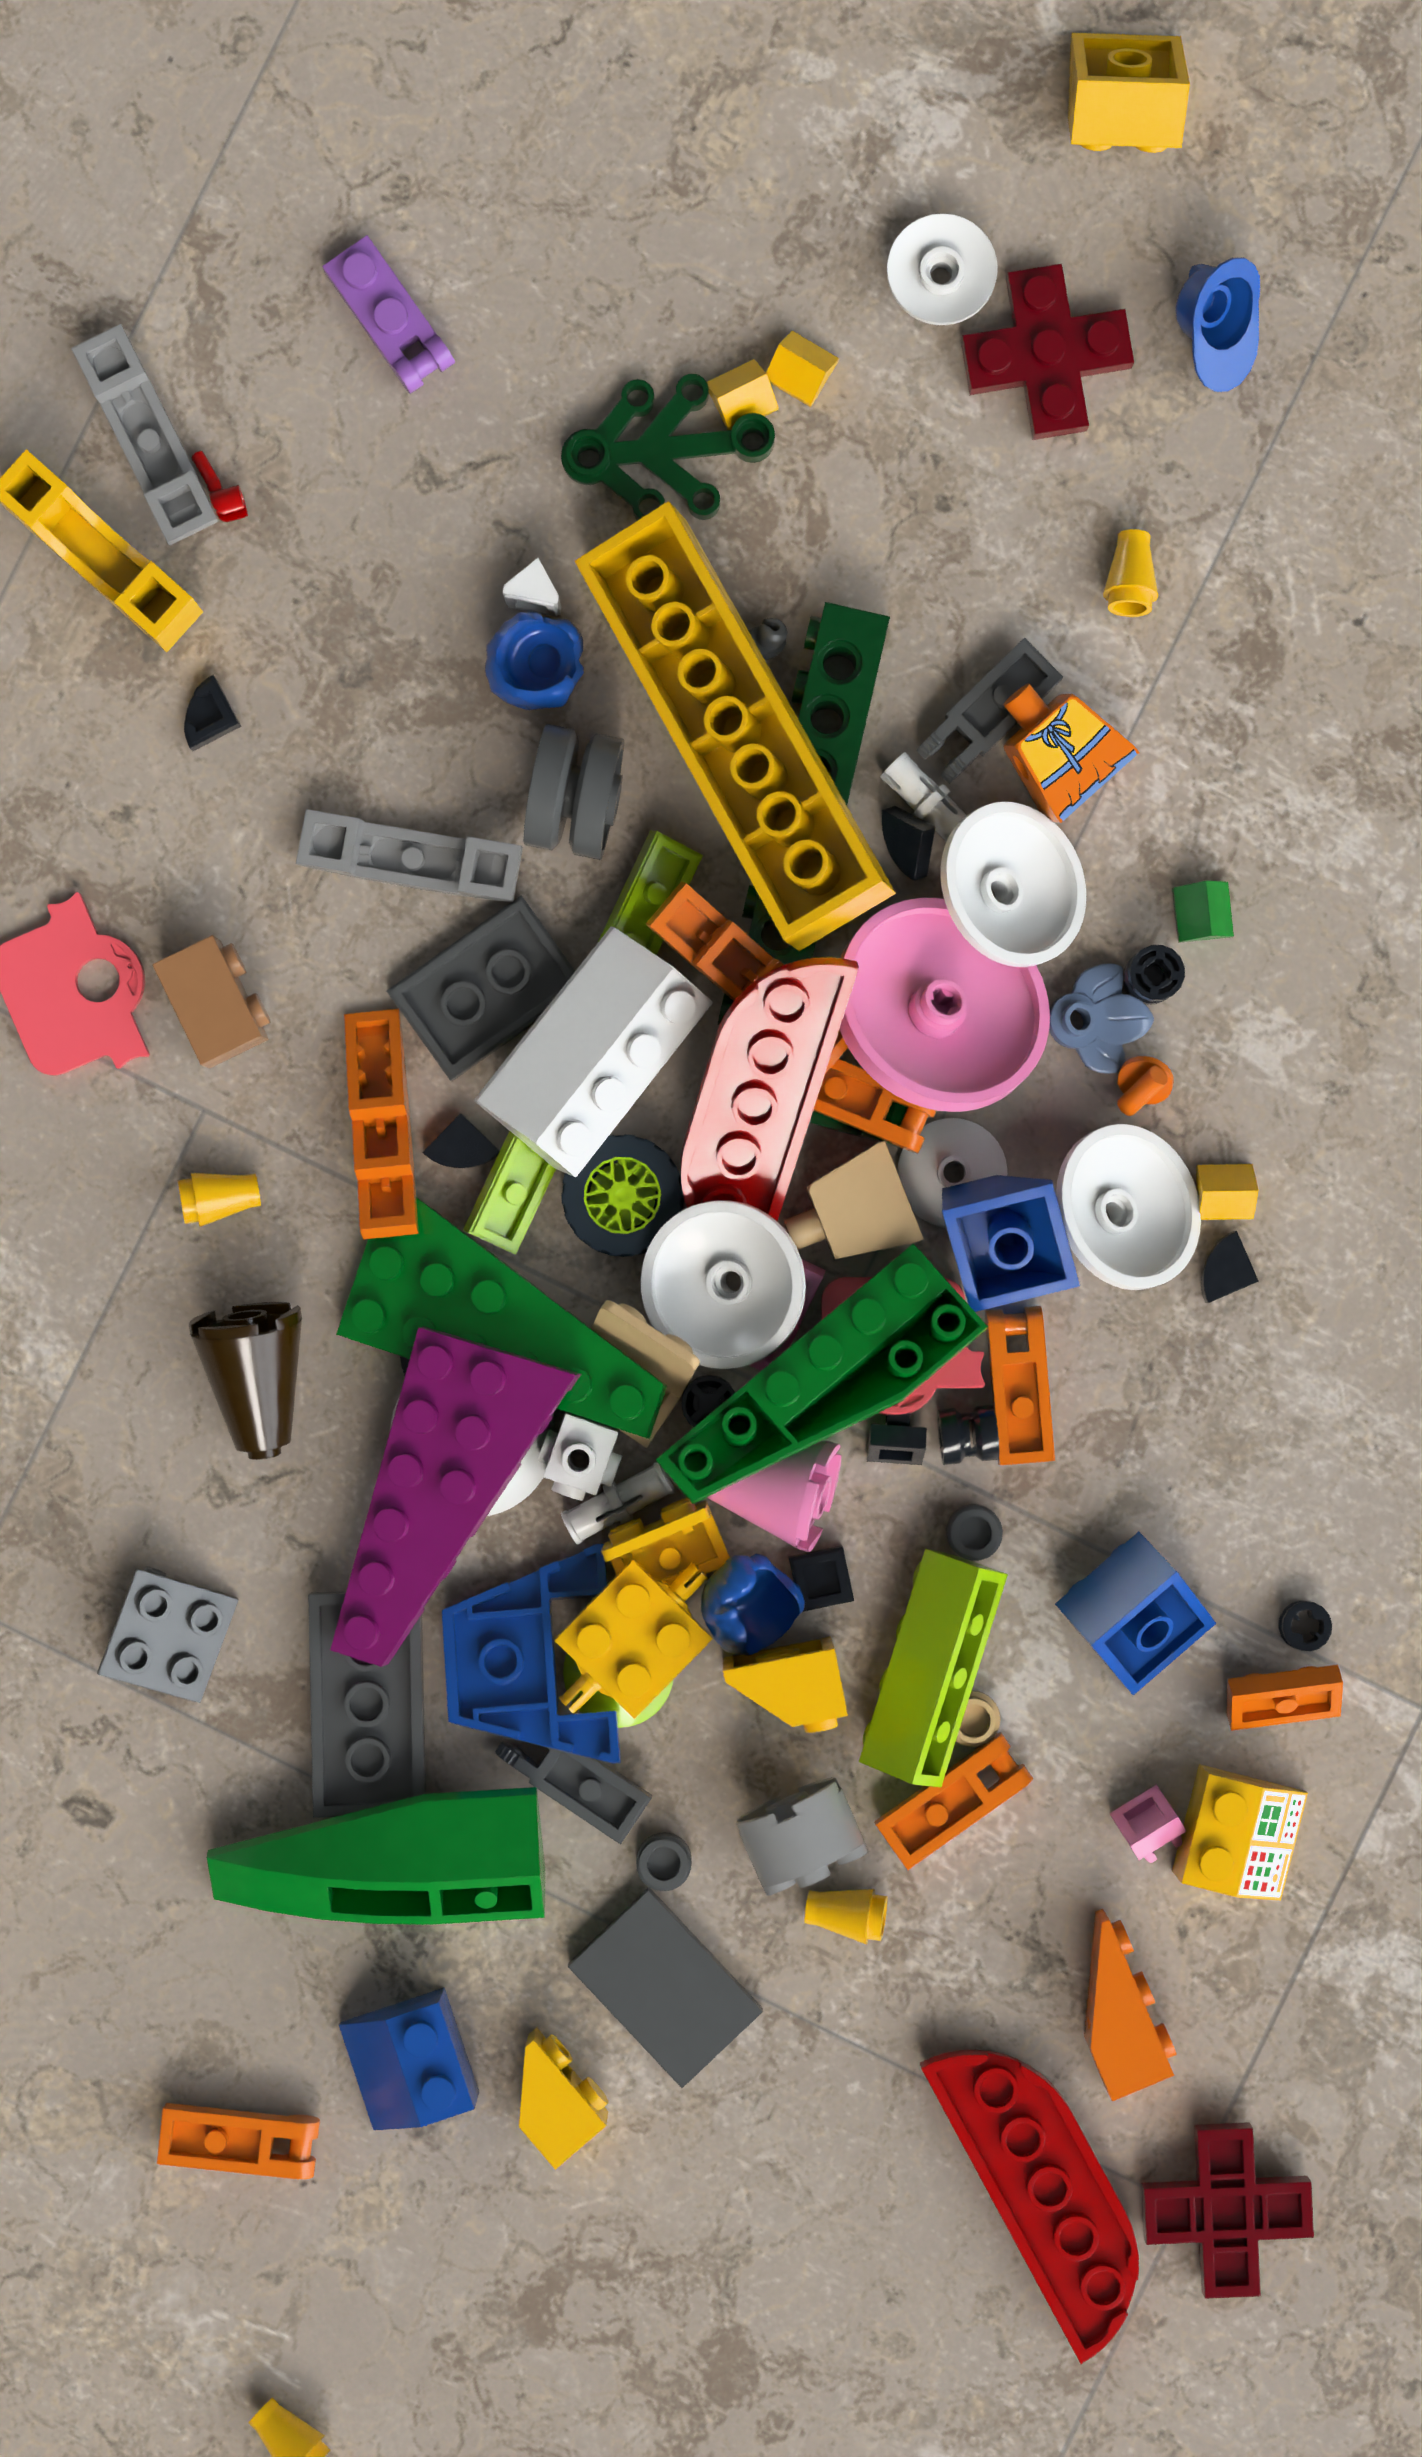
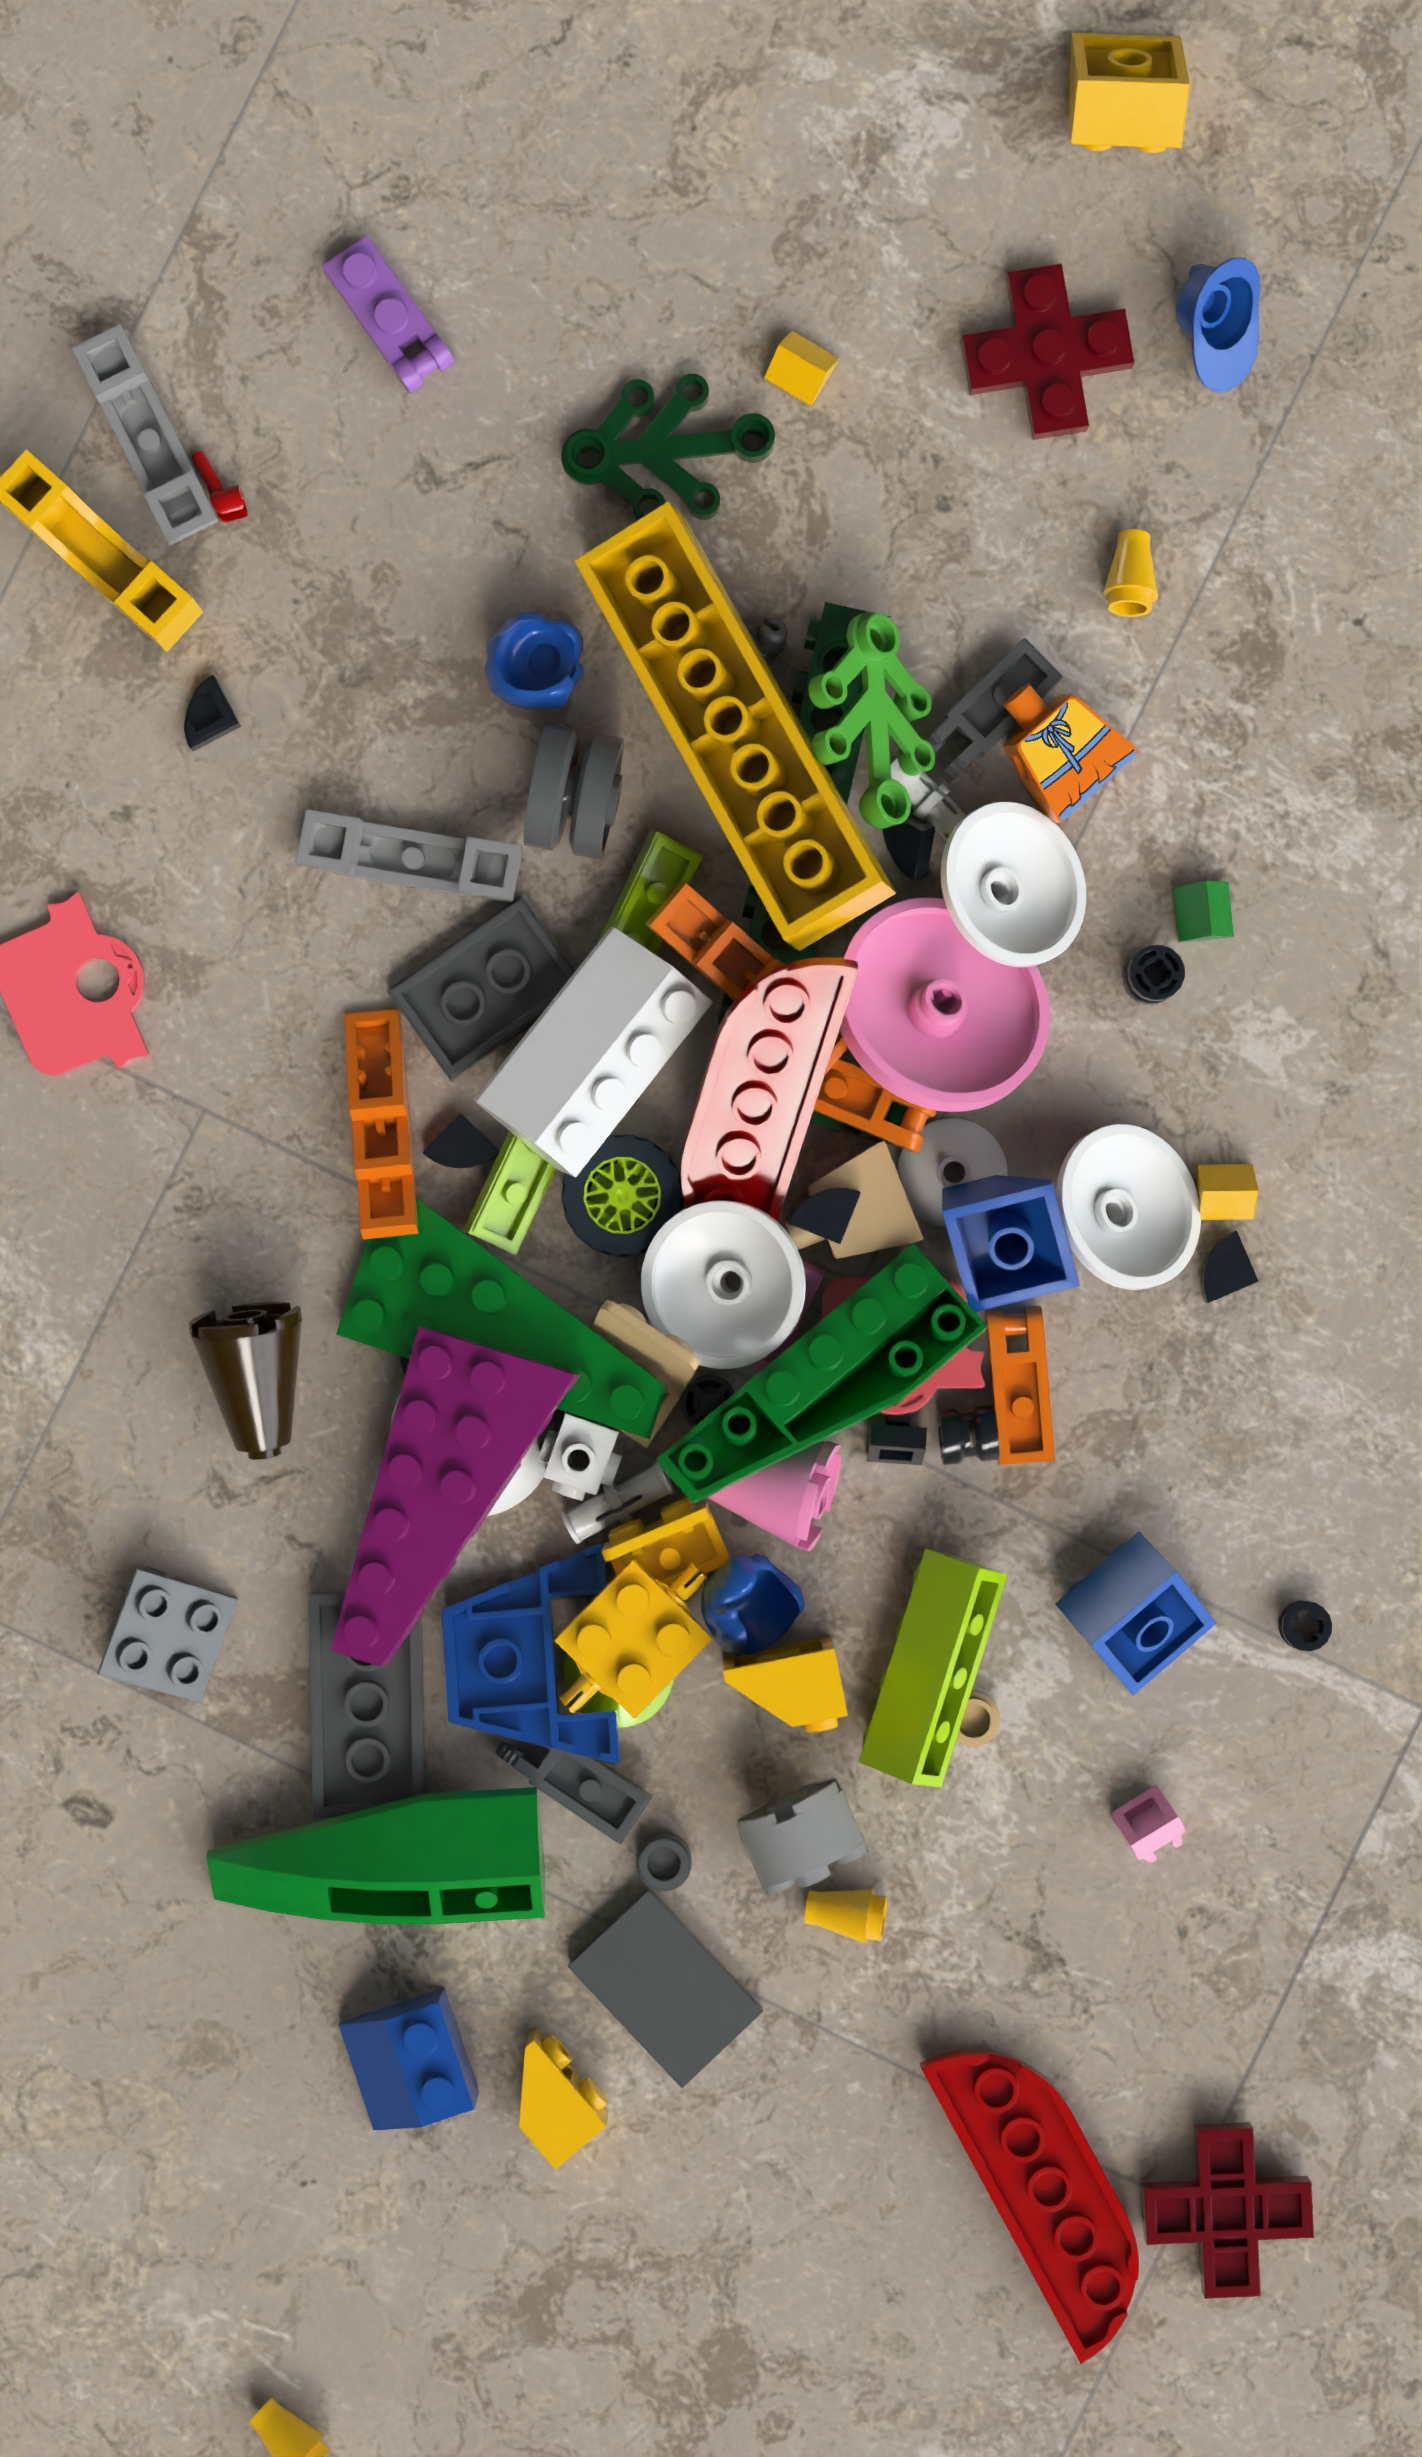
medium nougat brick [152,935,271,1069] -> none
orange plate [157,2103,320,2180] -> none
yellow cone [177,1173,261,1227] -> none
white slope [503,558,561,617] -> none
yellow slope [707,359,779,430] -> none
black tile [789,1545,854,1612] -> none
orange plate [874,1732,1033,1870] -> none
white dish [887,214,998,325] -> none
dark grey tile [946,1504,1003,1561] -> none
sand blue plate [1049,963,1154,1074] -> none
orange slope [1084,1909,1177,2102] -> none
orange plate [1117,1056,1174,1116] -> none
yellow slope [1172,1764,1308,1901] -> none
orange plate [1226,1665,1343,1731] -> none
none -> black tile [788,1188,861,1244]
none -> bright green plant [809,612,935,829]

